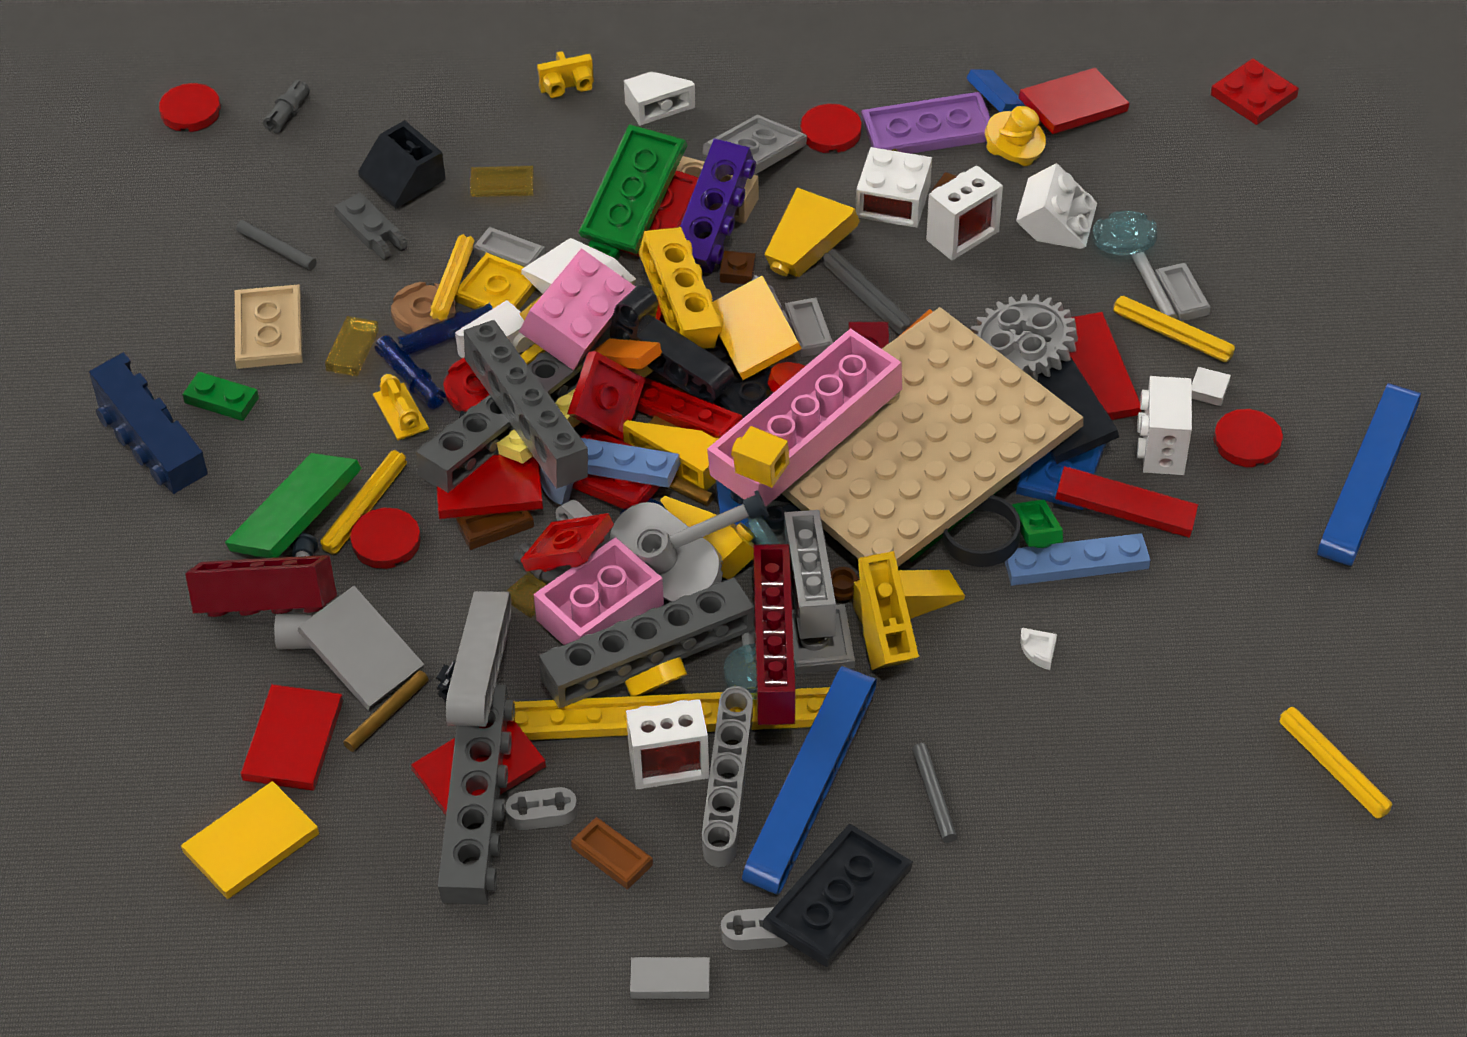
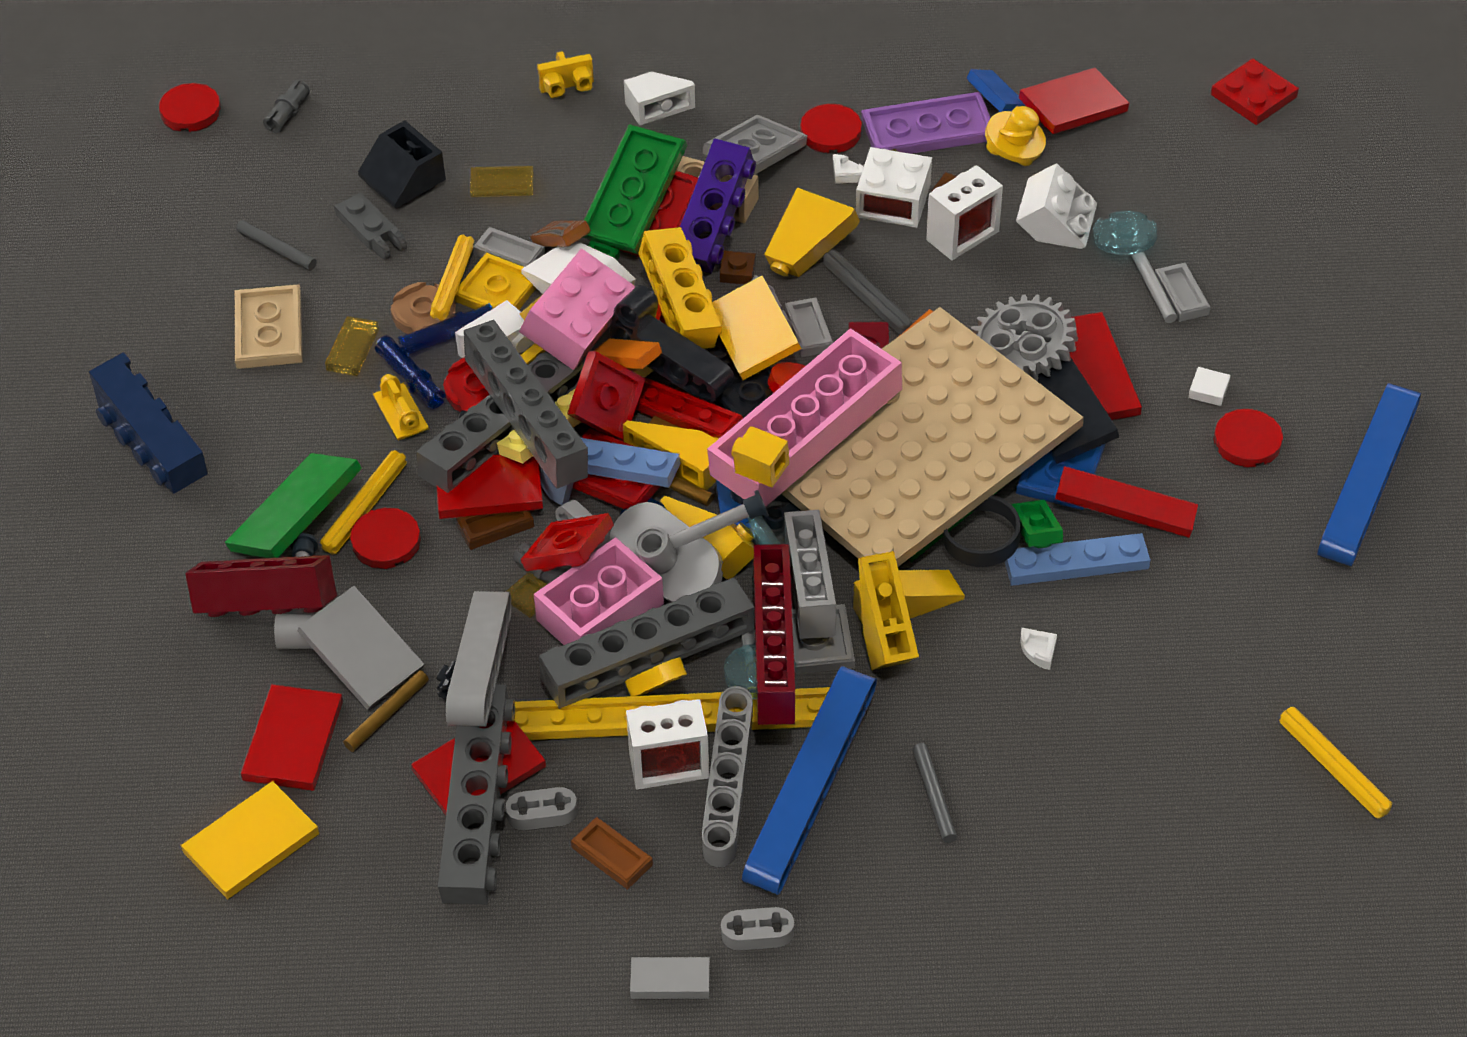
green plate [182,371,259,421] -> none
black tile [762,823,913,967] -> none
reddish brown plate [830,567,860,601] -> none
yellow axle [1113,296,1235,362] -> none
white piece [1137,376,1192,475] -> none
none -> dark orange tile [530,221,591,247]
none -> white tile [833,154,864,184]

